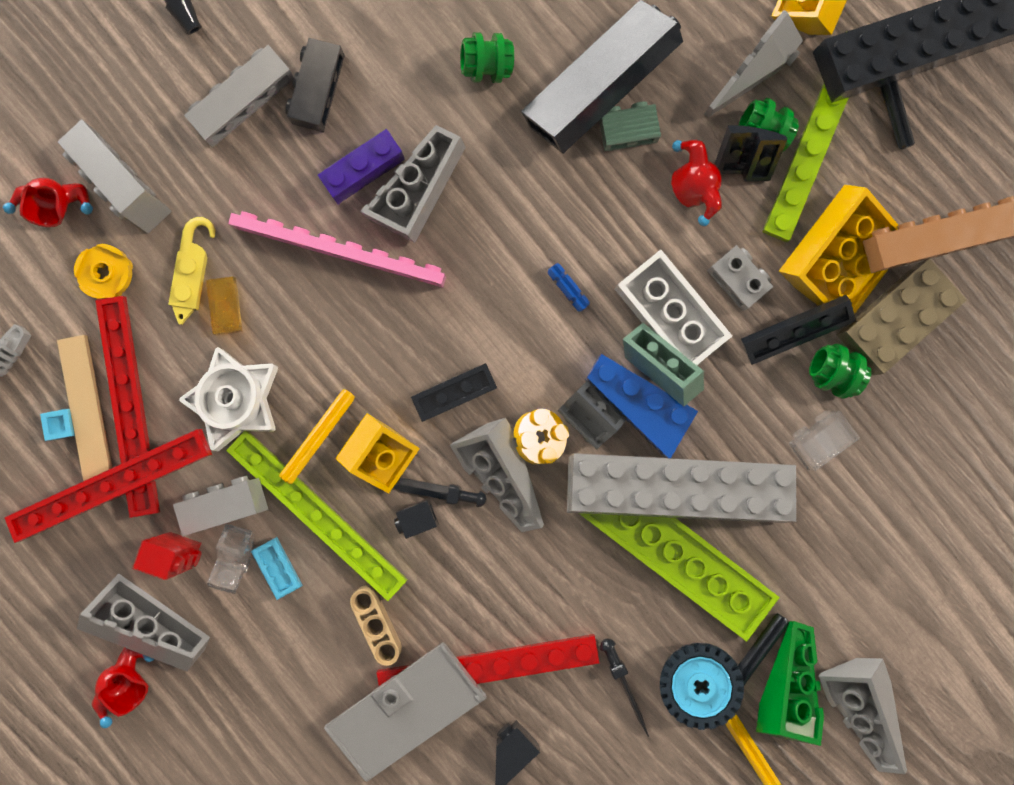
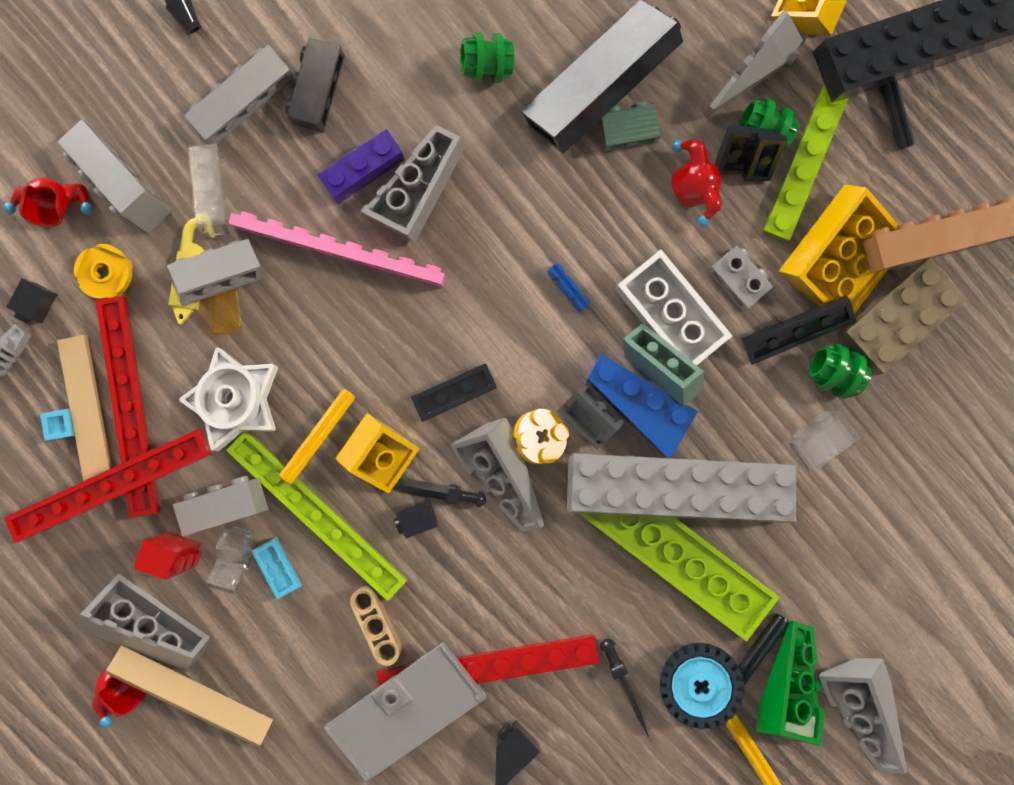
none -> black brick [6,278,58,324]
none -> tan tile [105,645,273,748]
none -> light grey brick [167,239,262,306]
none -> clear brick [188,144,230,236]

